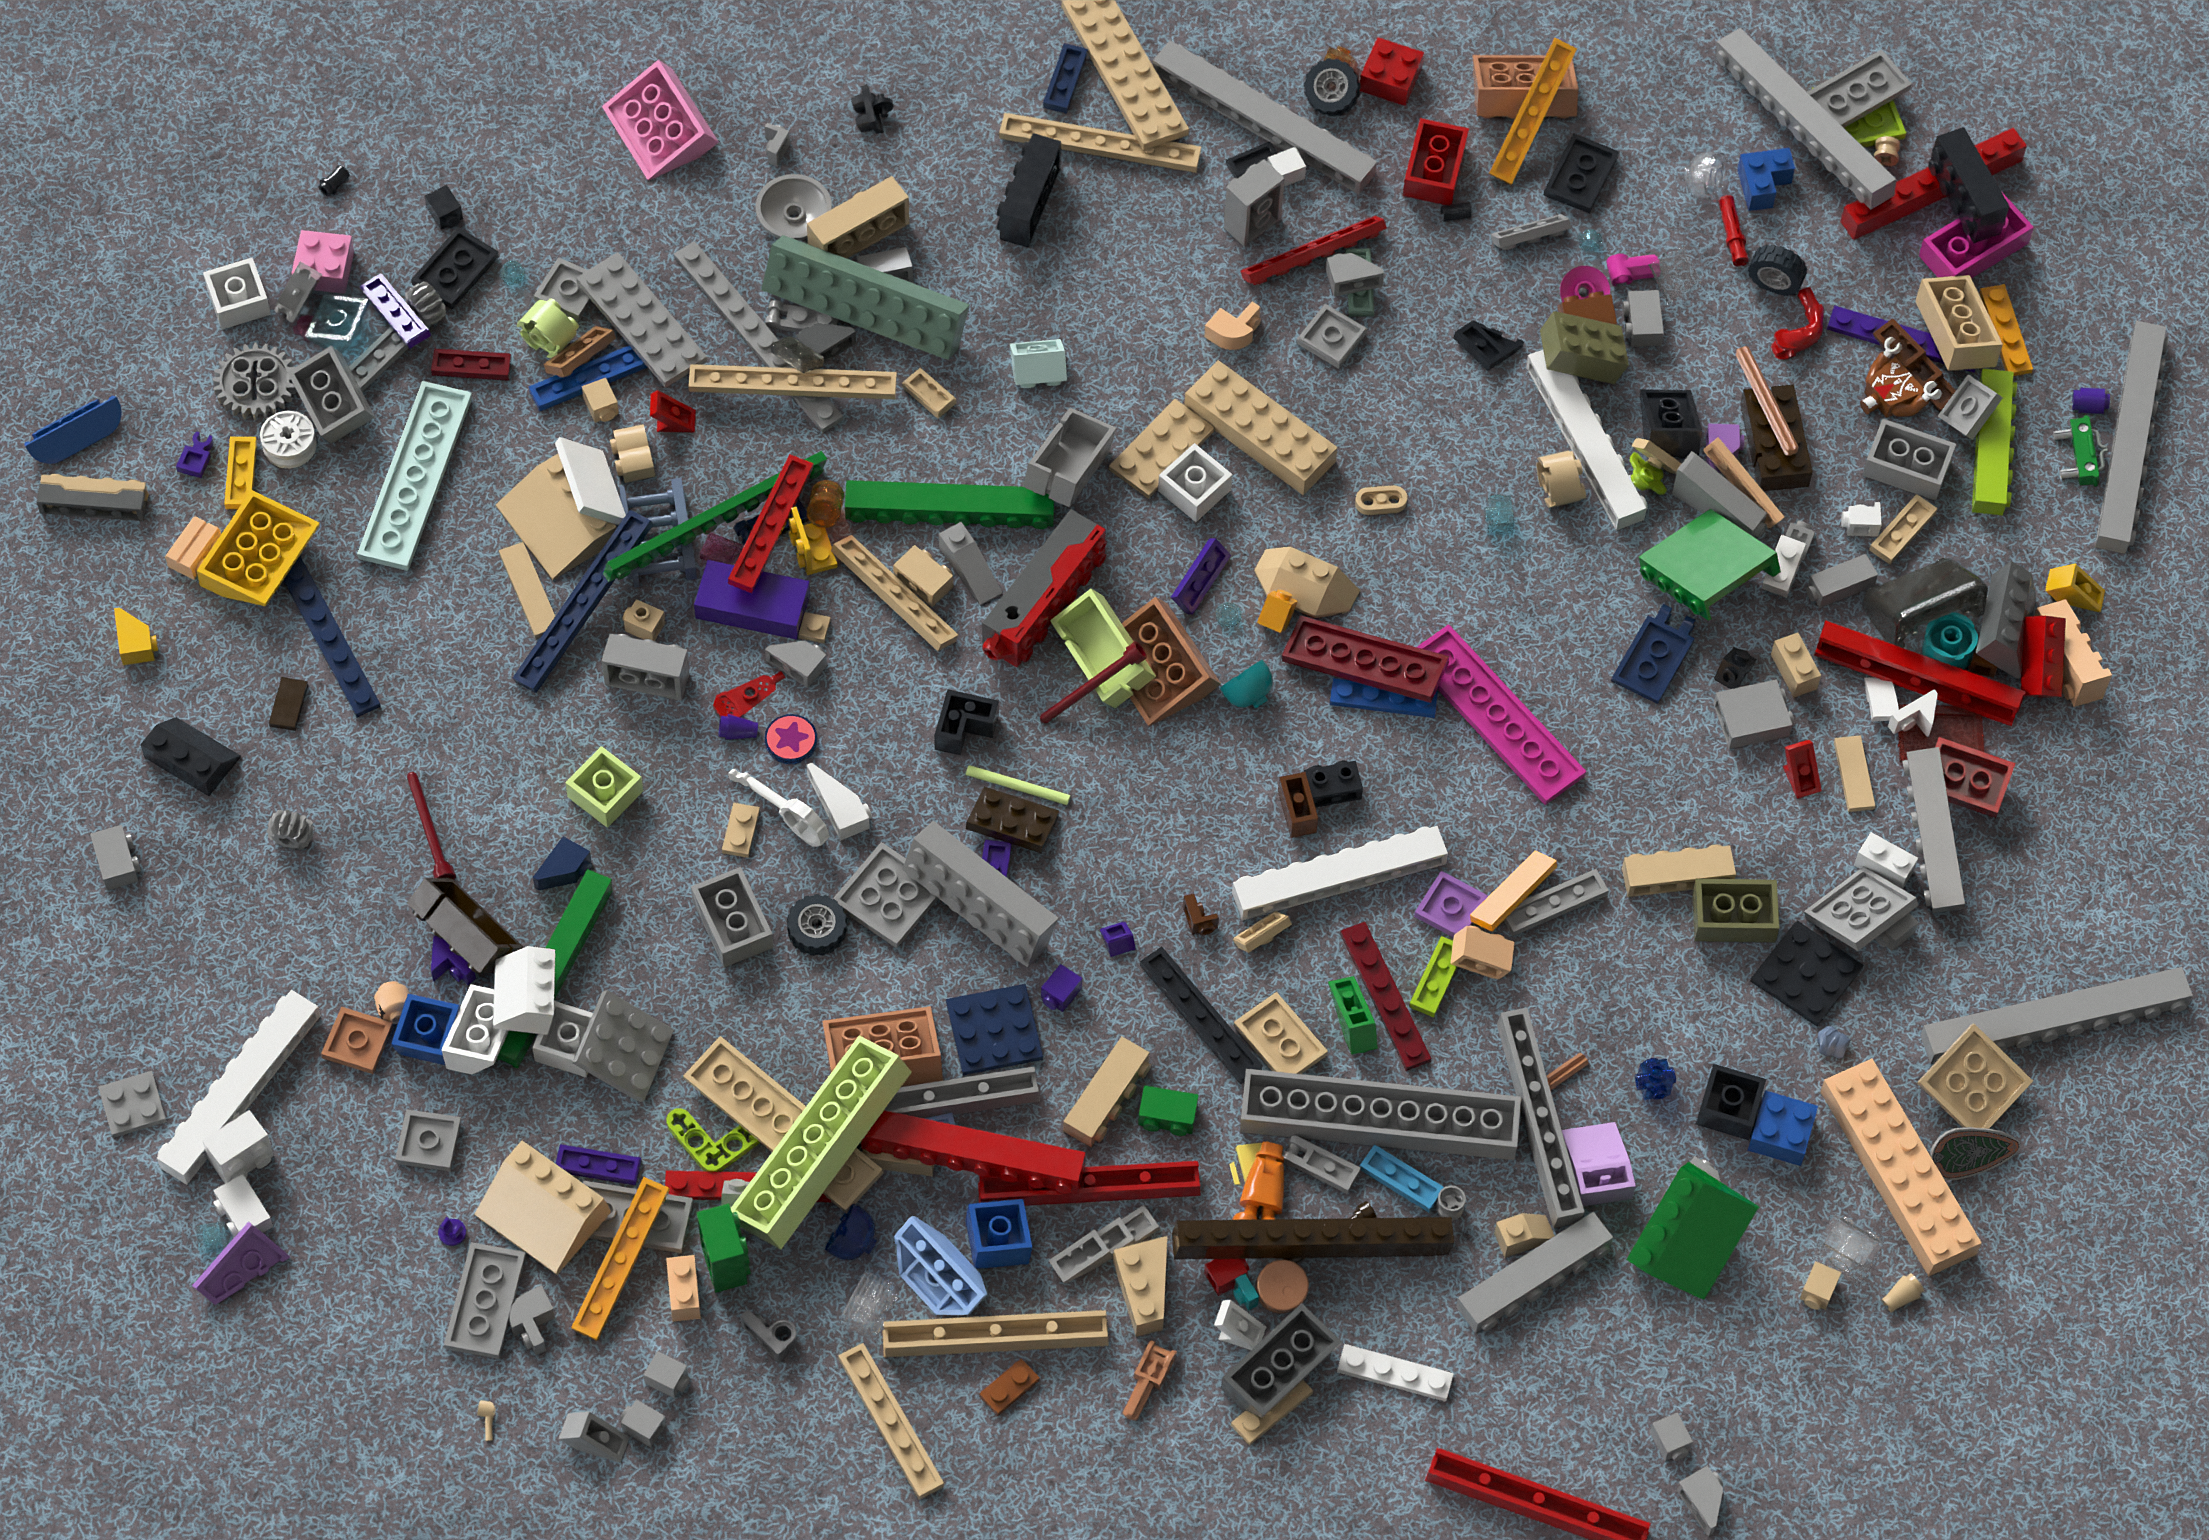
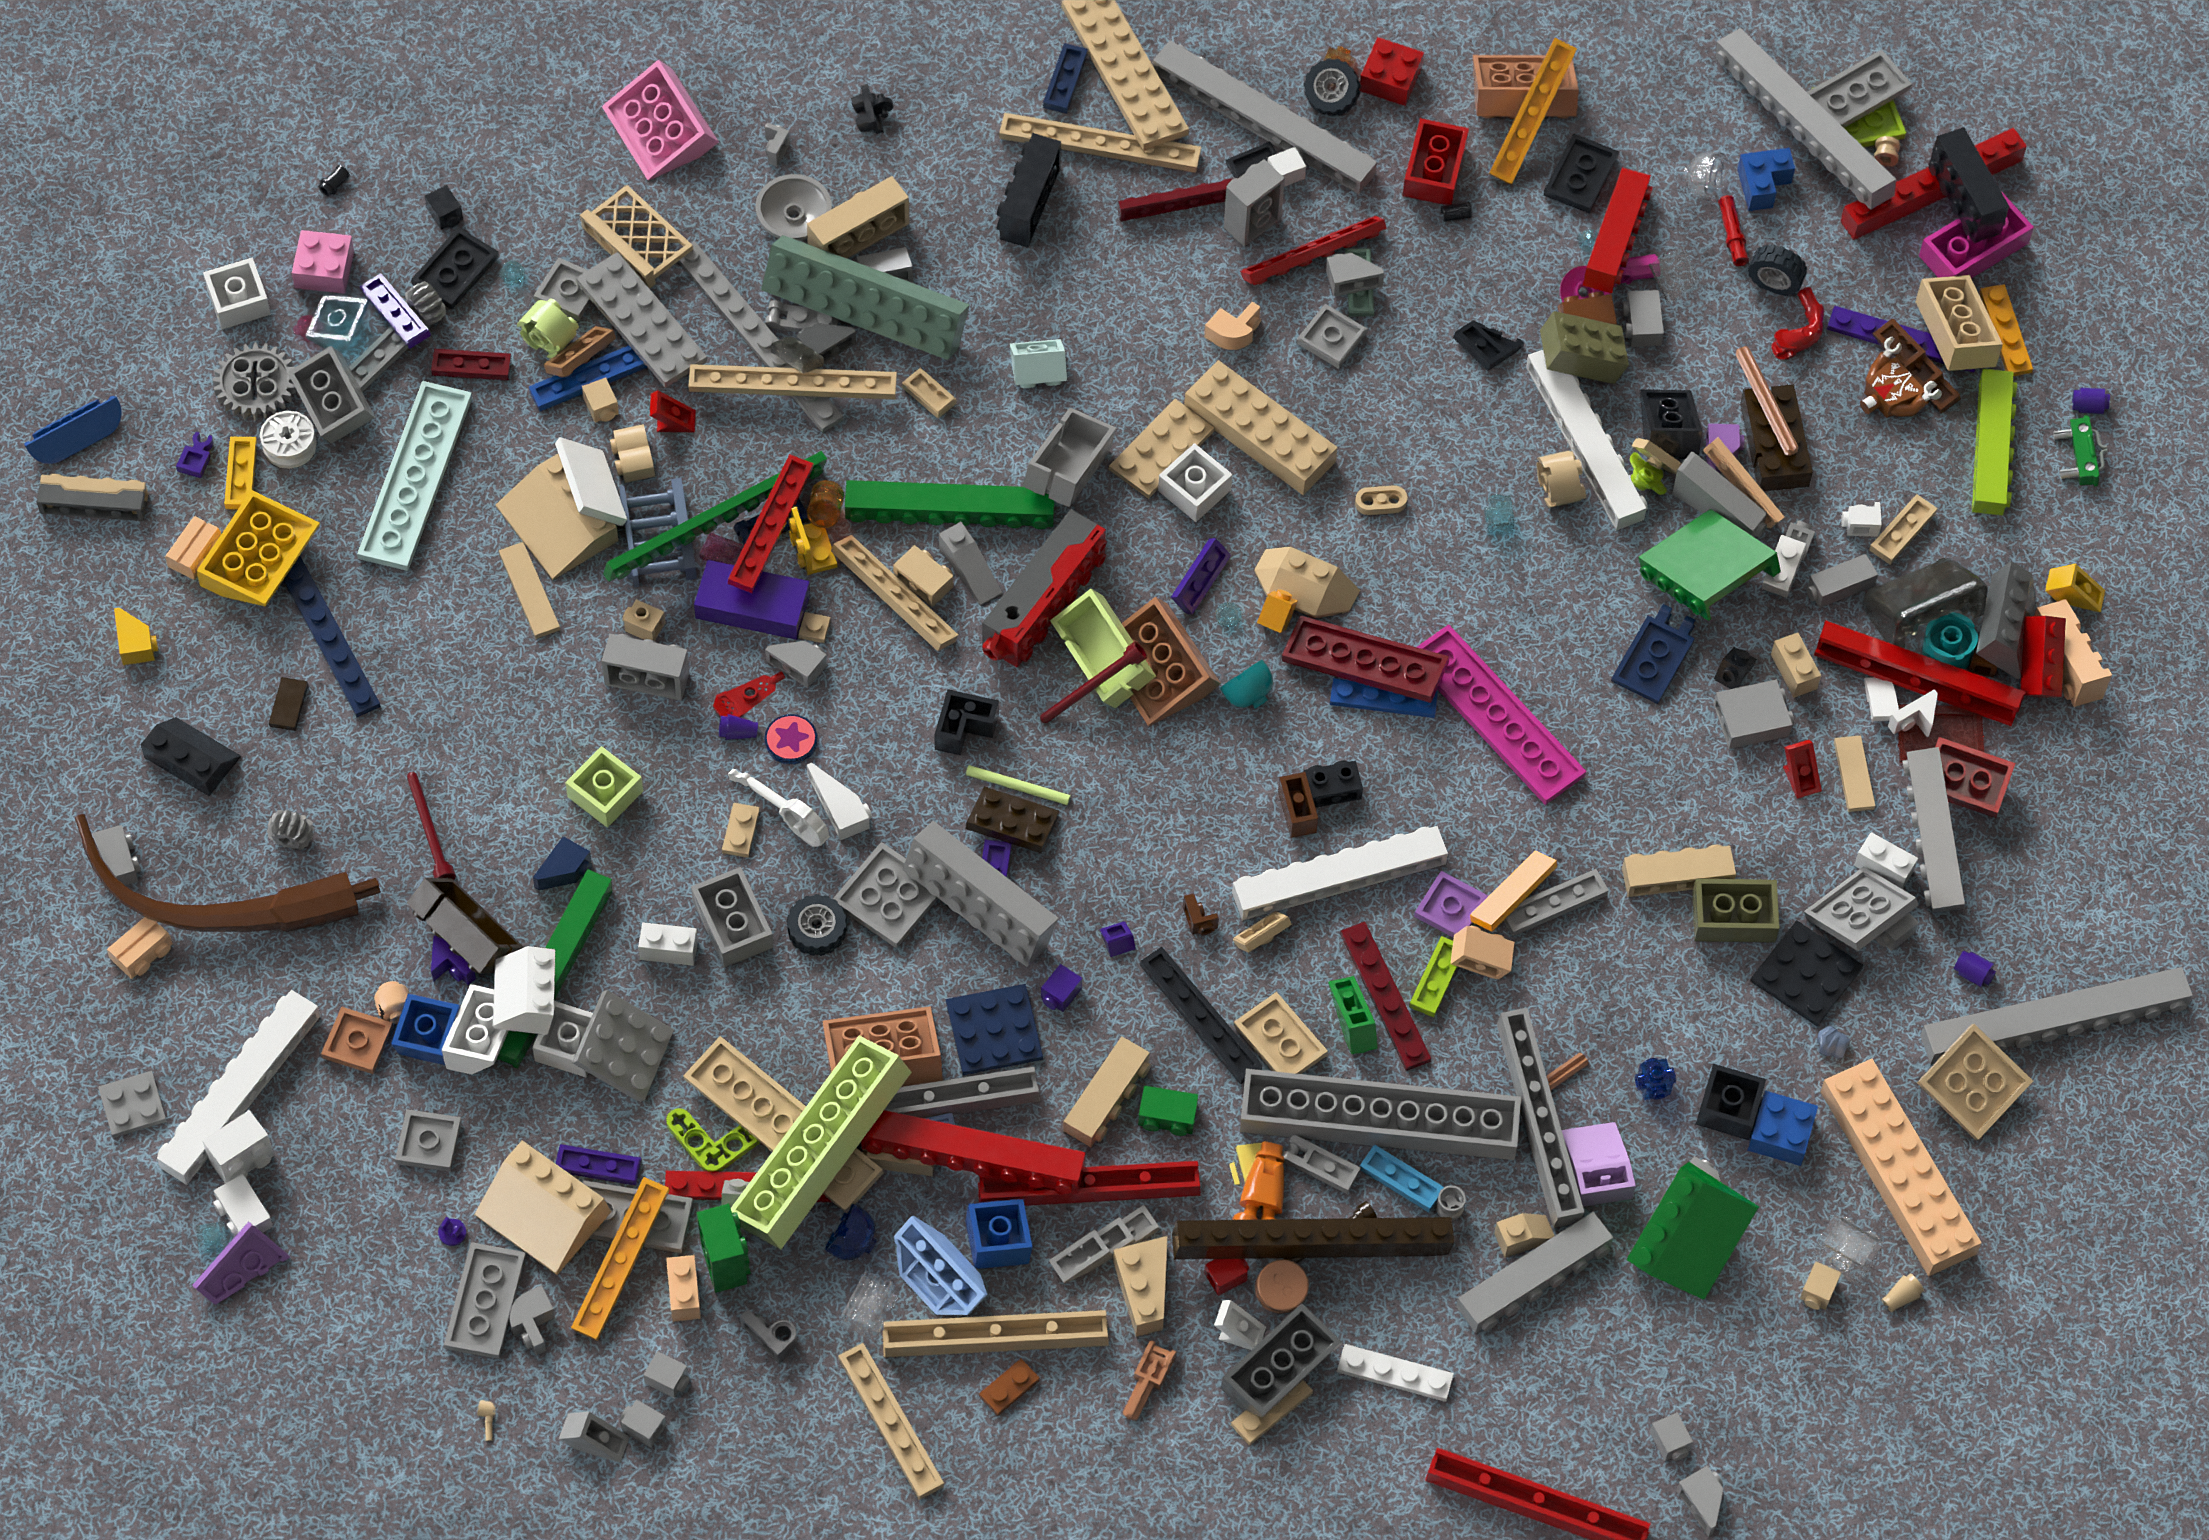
light grey hinge [274,261,323,323] -> none
dark blue plate [513,510,653,693] -> none
teal plate [1233,1274,1259,1311] -> none
light grey plate [1491,214,1571,250] -> none
light grey brick [1862,419,1956,501] -> none
shield [1930,1127,2021,1180] -> none
light grey plate [1938,375,2003,440] -> none
light grey brick [2095,321,2169,554] -> none
none -> reddish brown piece [75,814,381,932]
none -> light nougat brick [107,917,172,979]
none -> tan fence [580,185,693,289]
none -> white brick [638,922,698,966]
none -> dark red plate [1118,178,1232,222]
none -> red brick [1582,167,1653,294]
none -> dark purple brick [1954,951,1996,987]

